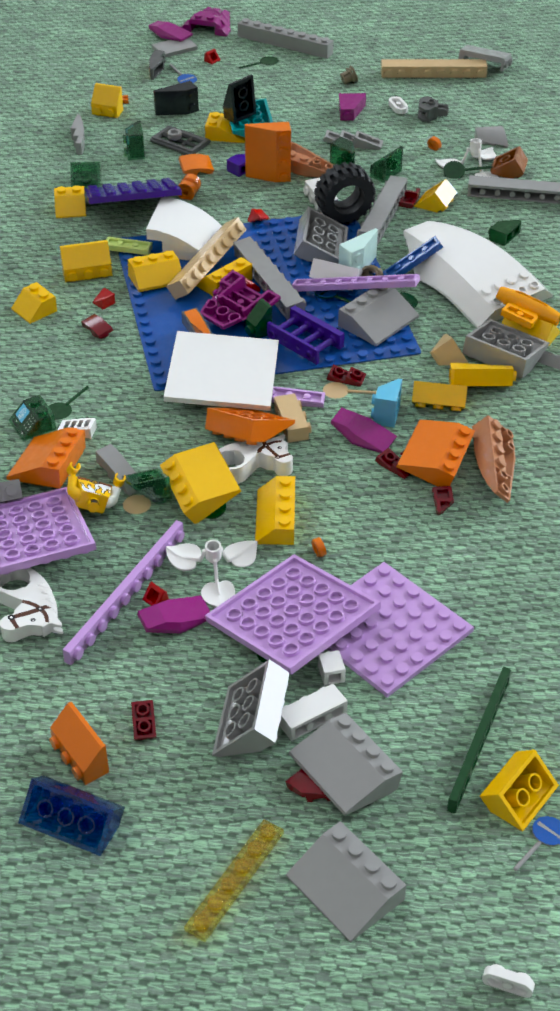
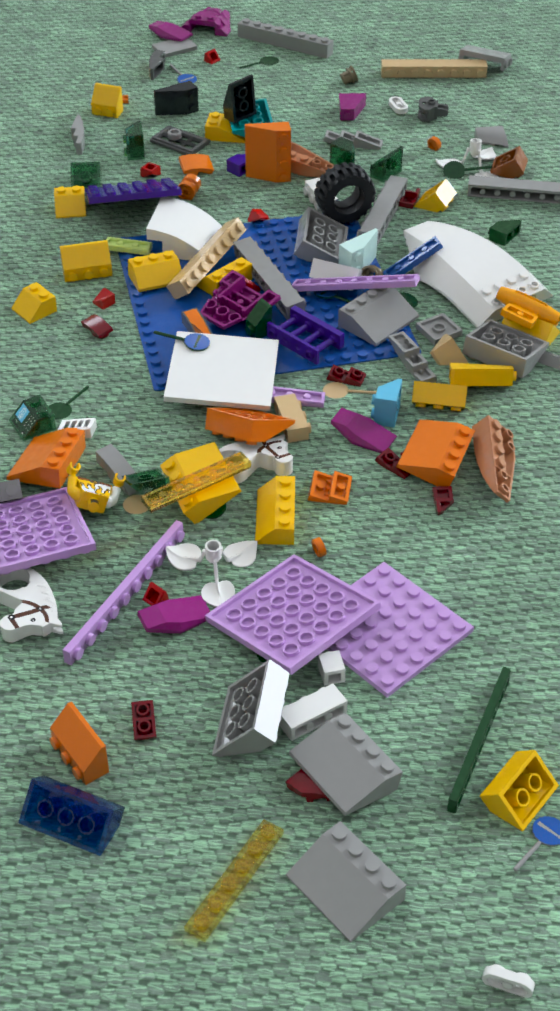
none -> red slope [140,162,161,177]
none -> clear yellow plate [141,451,251,513]
none -> piece [153,331,210,351]
none -> orange slope [308,470,352,505]
none -> light grey slope [388,331,437,383]
none -> light grey plate [416,313,463,345]

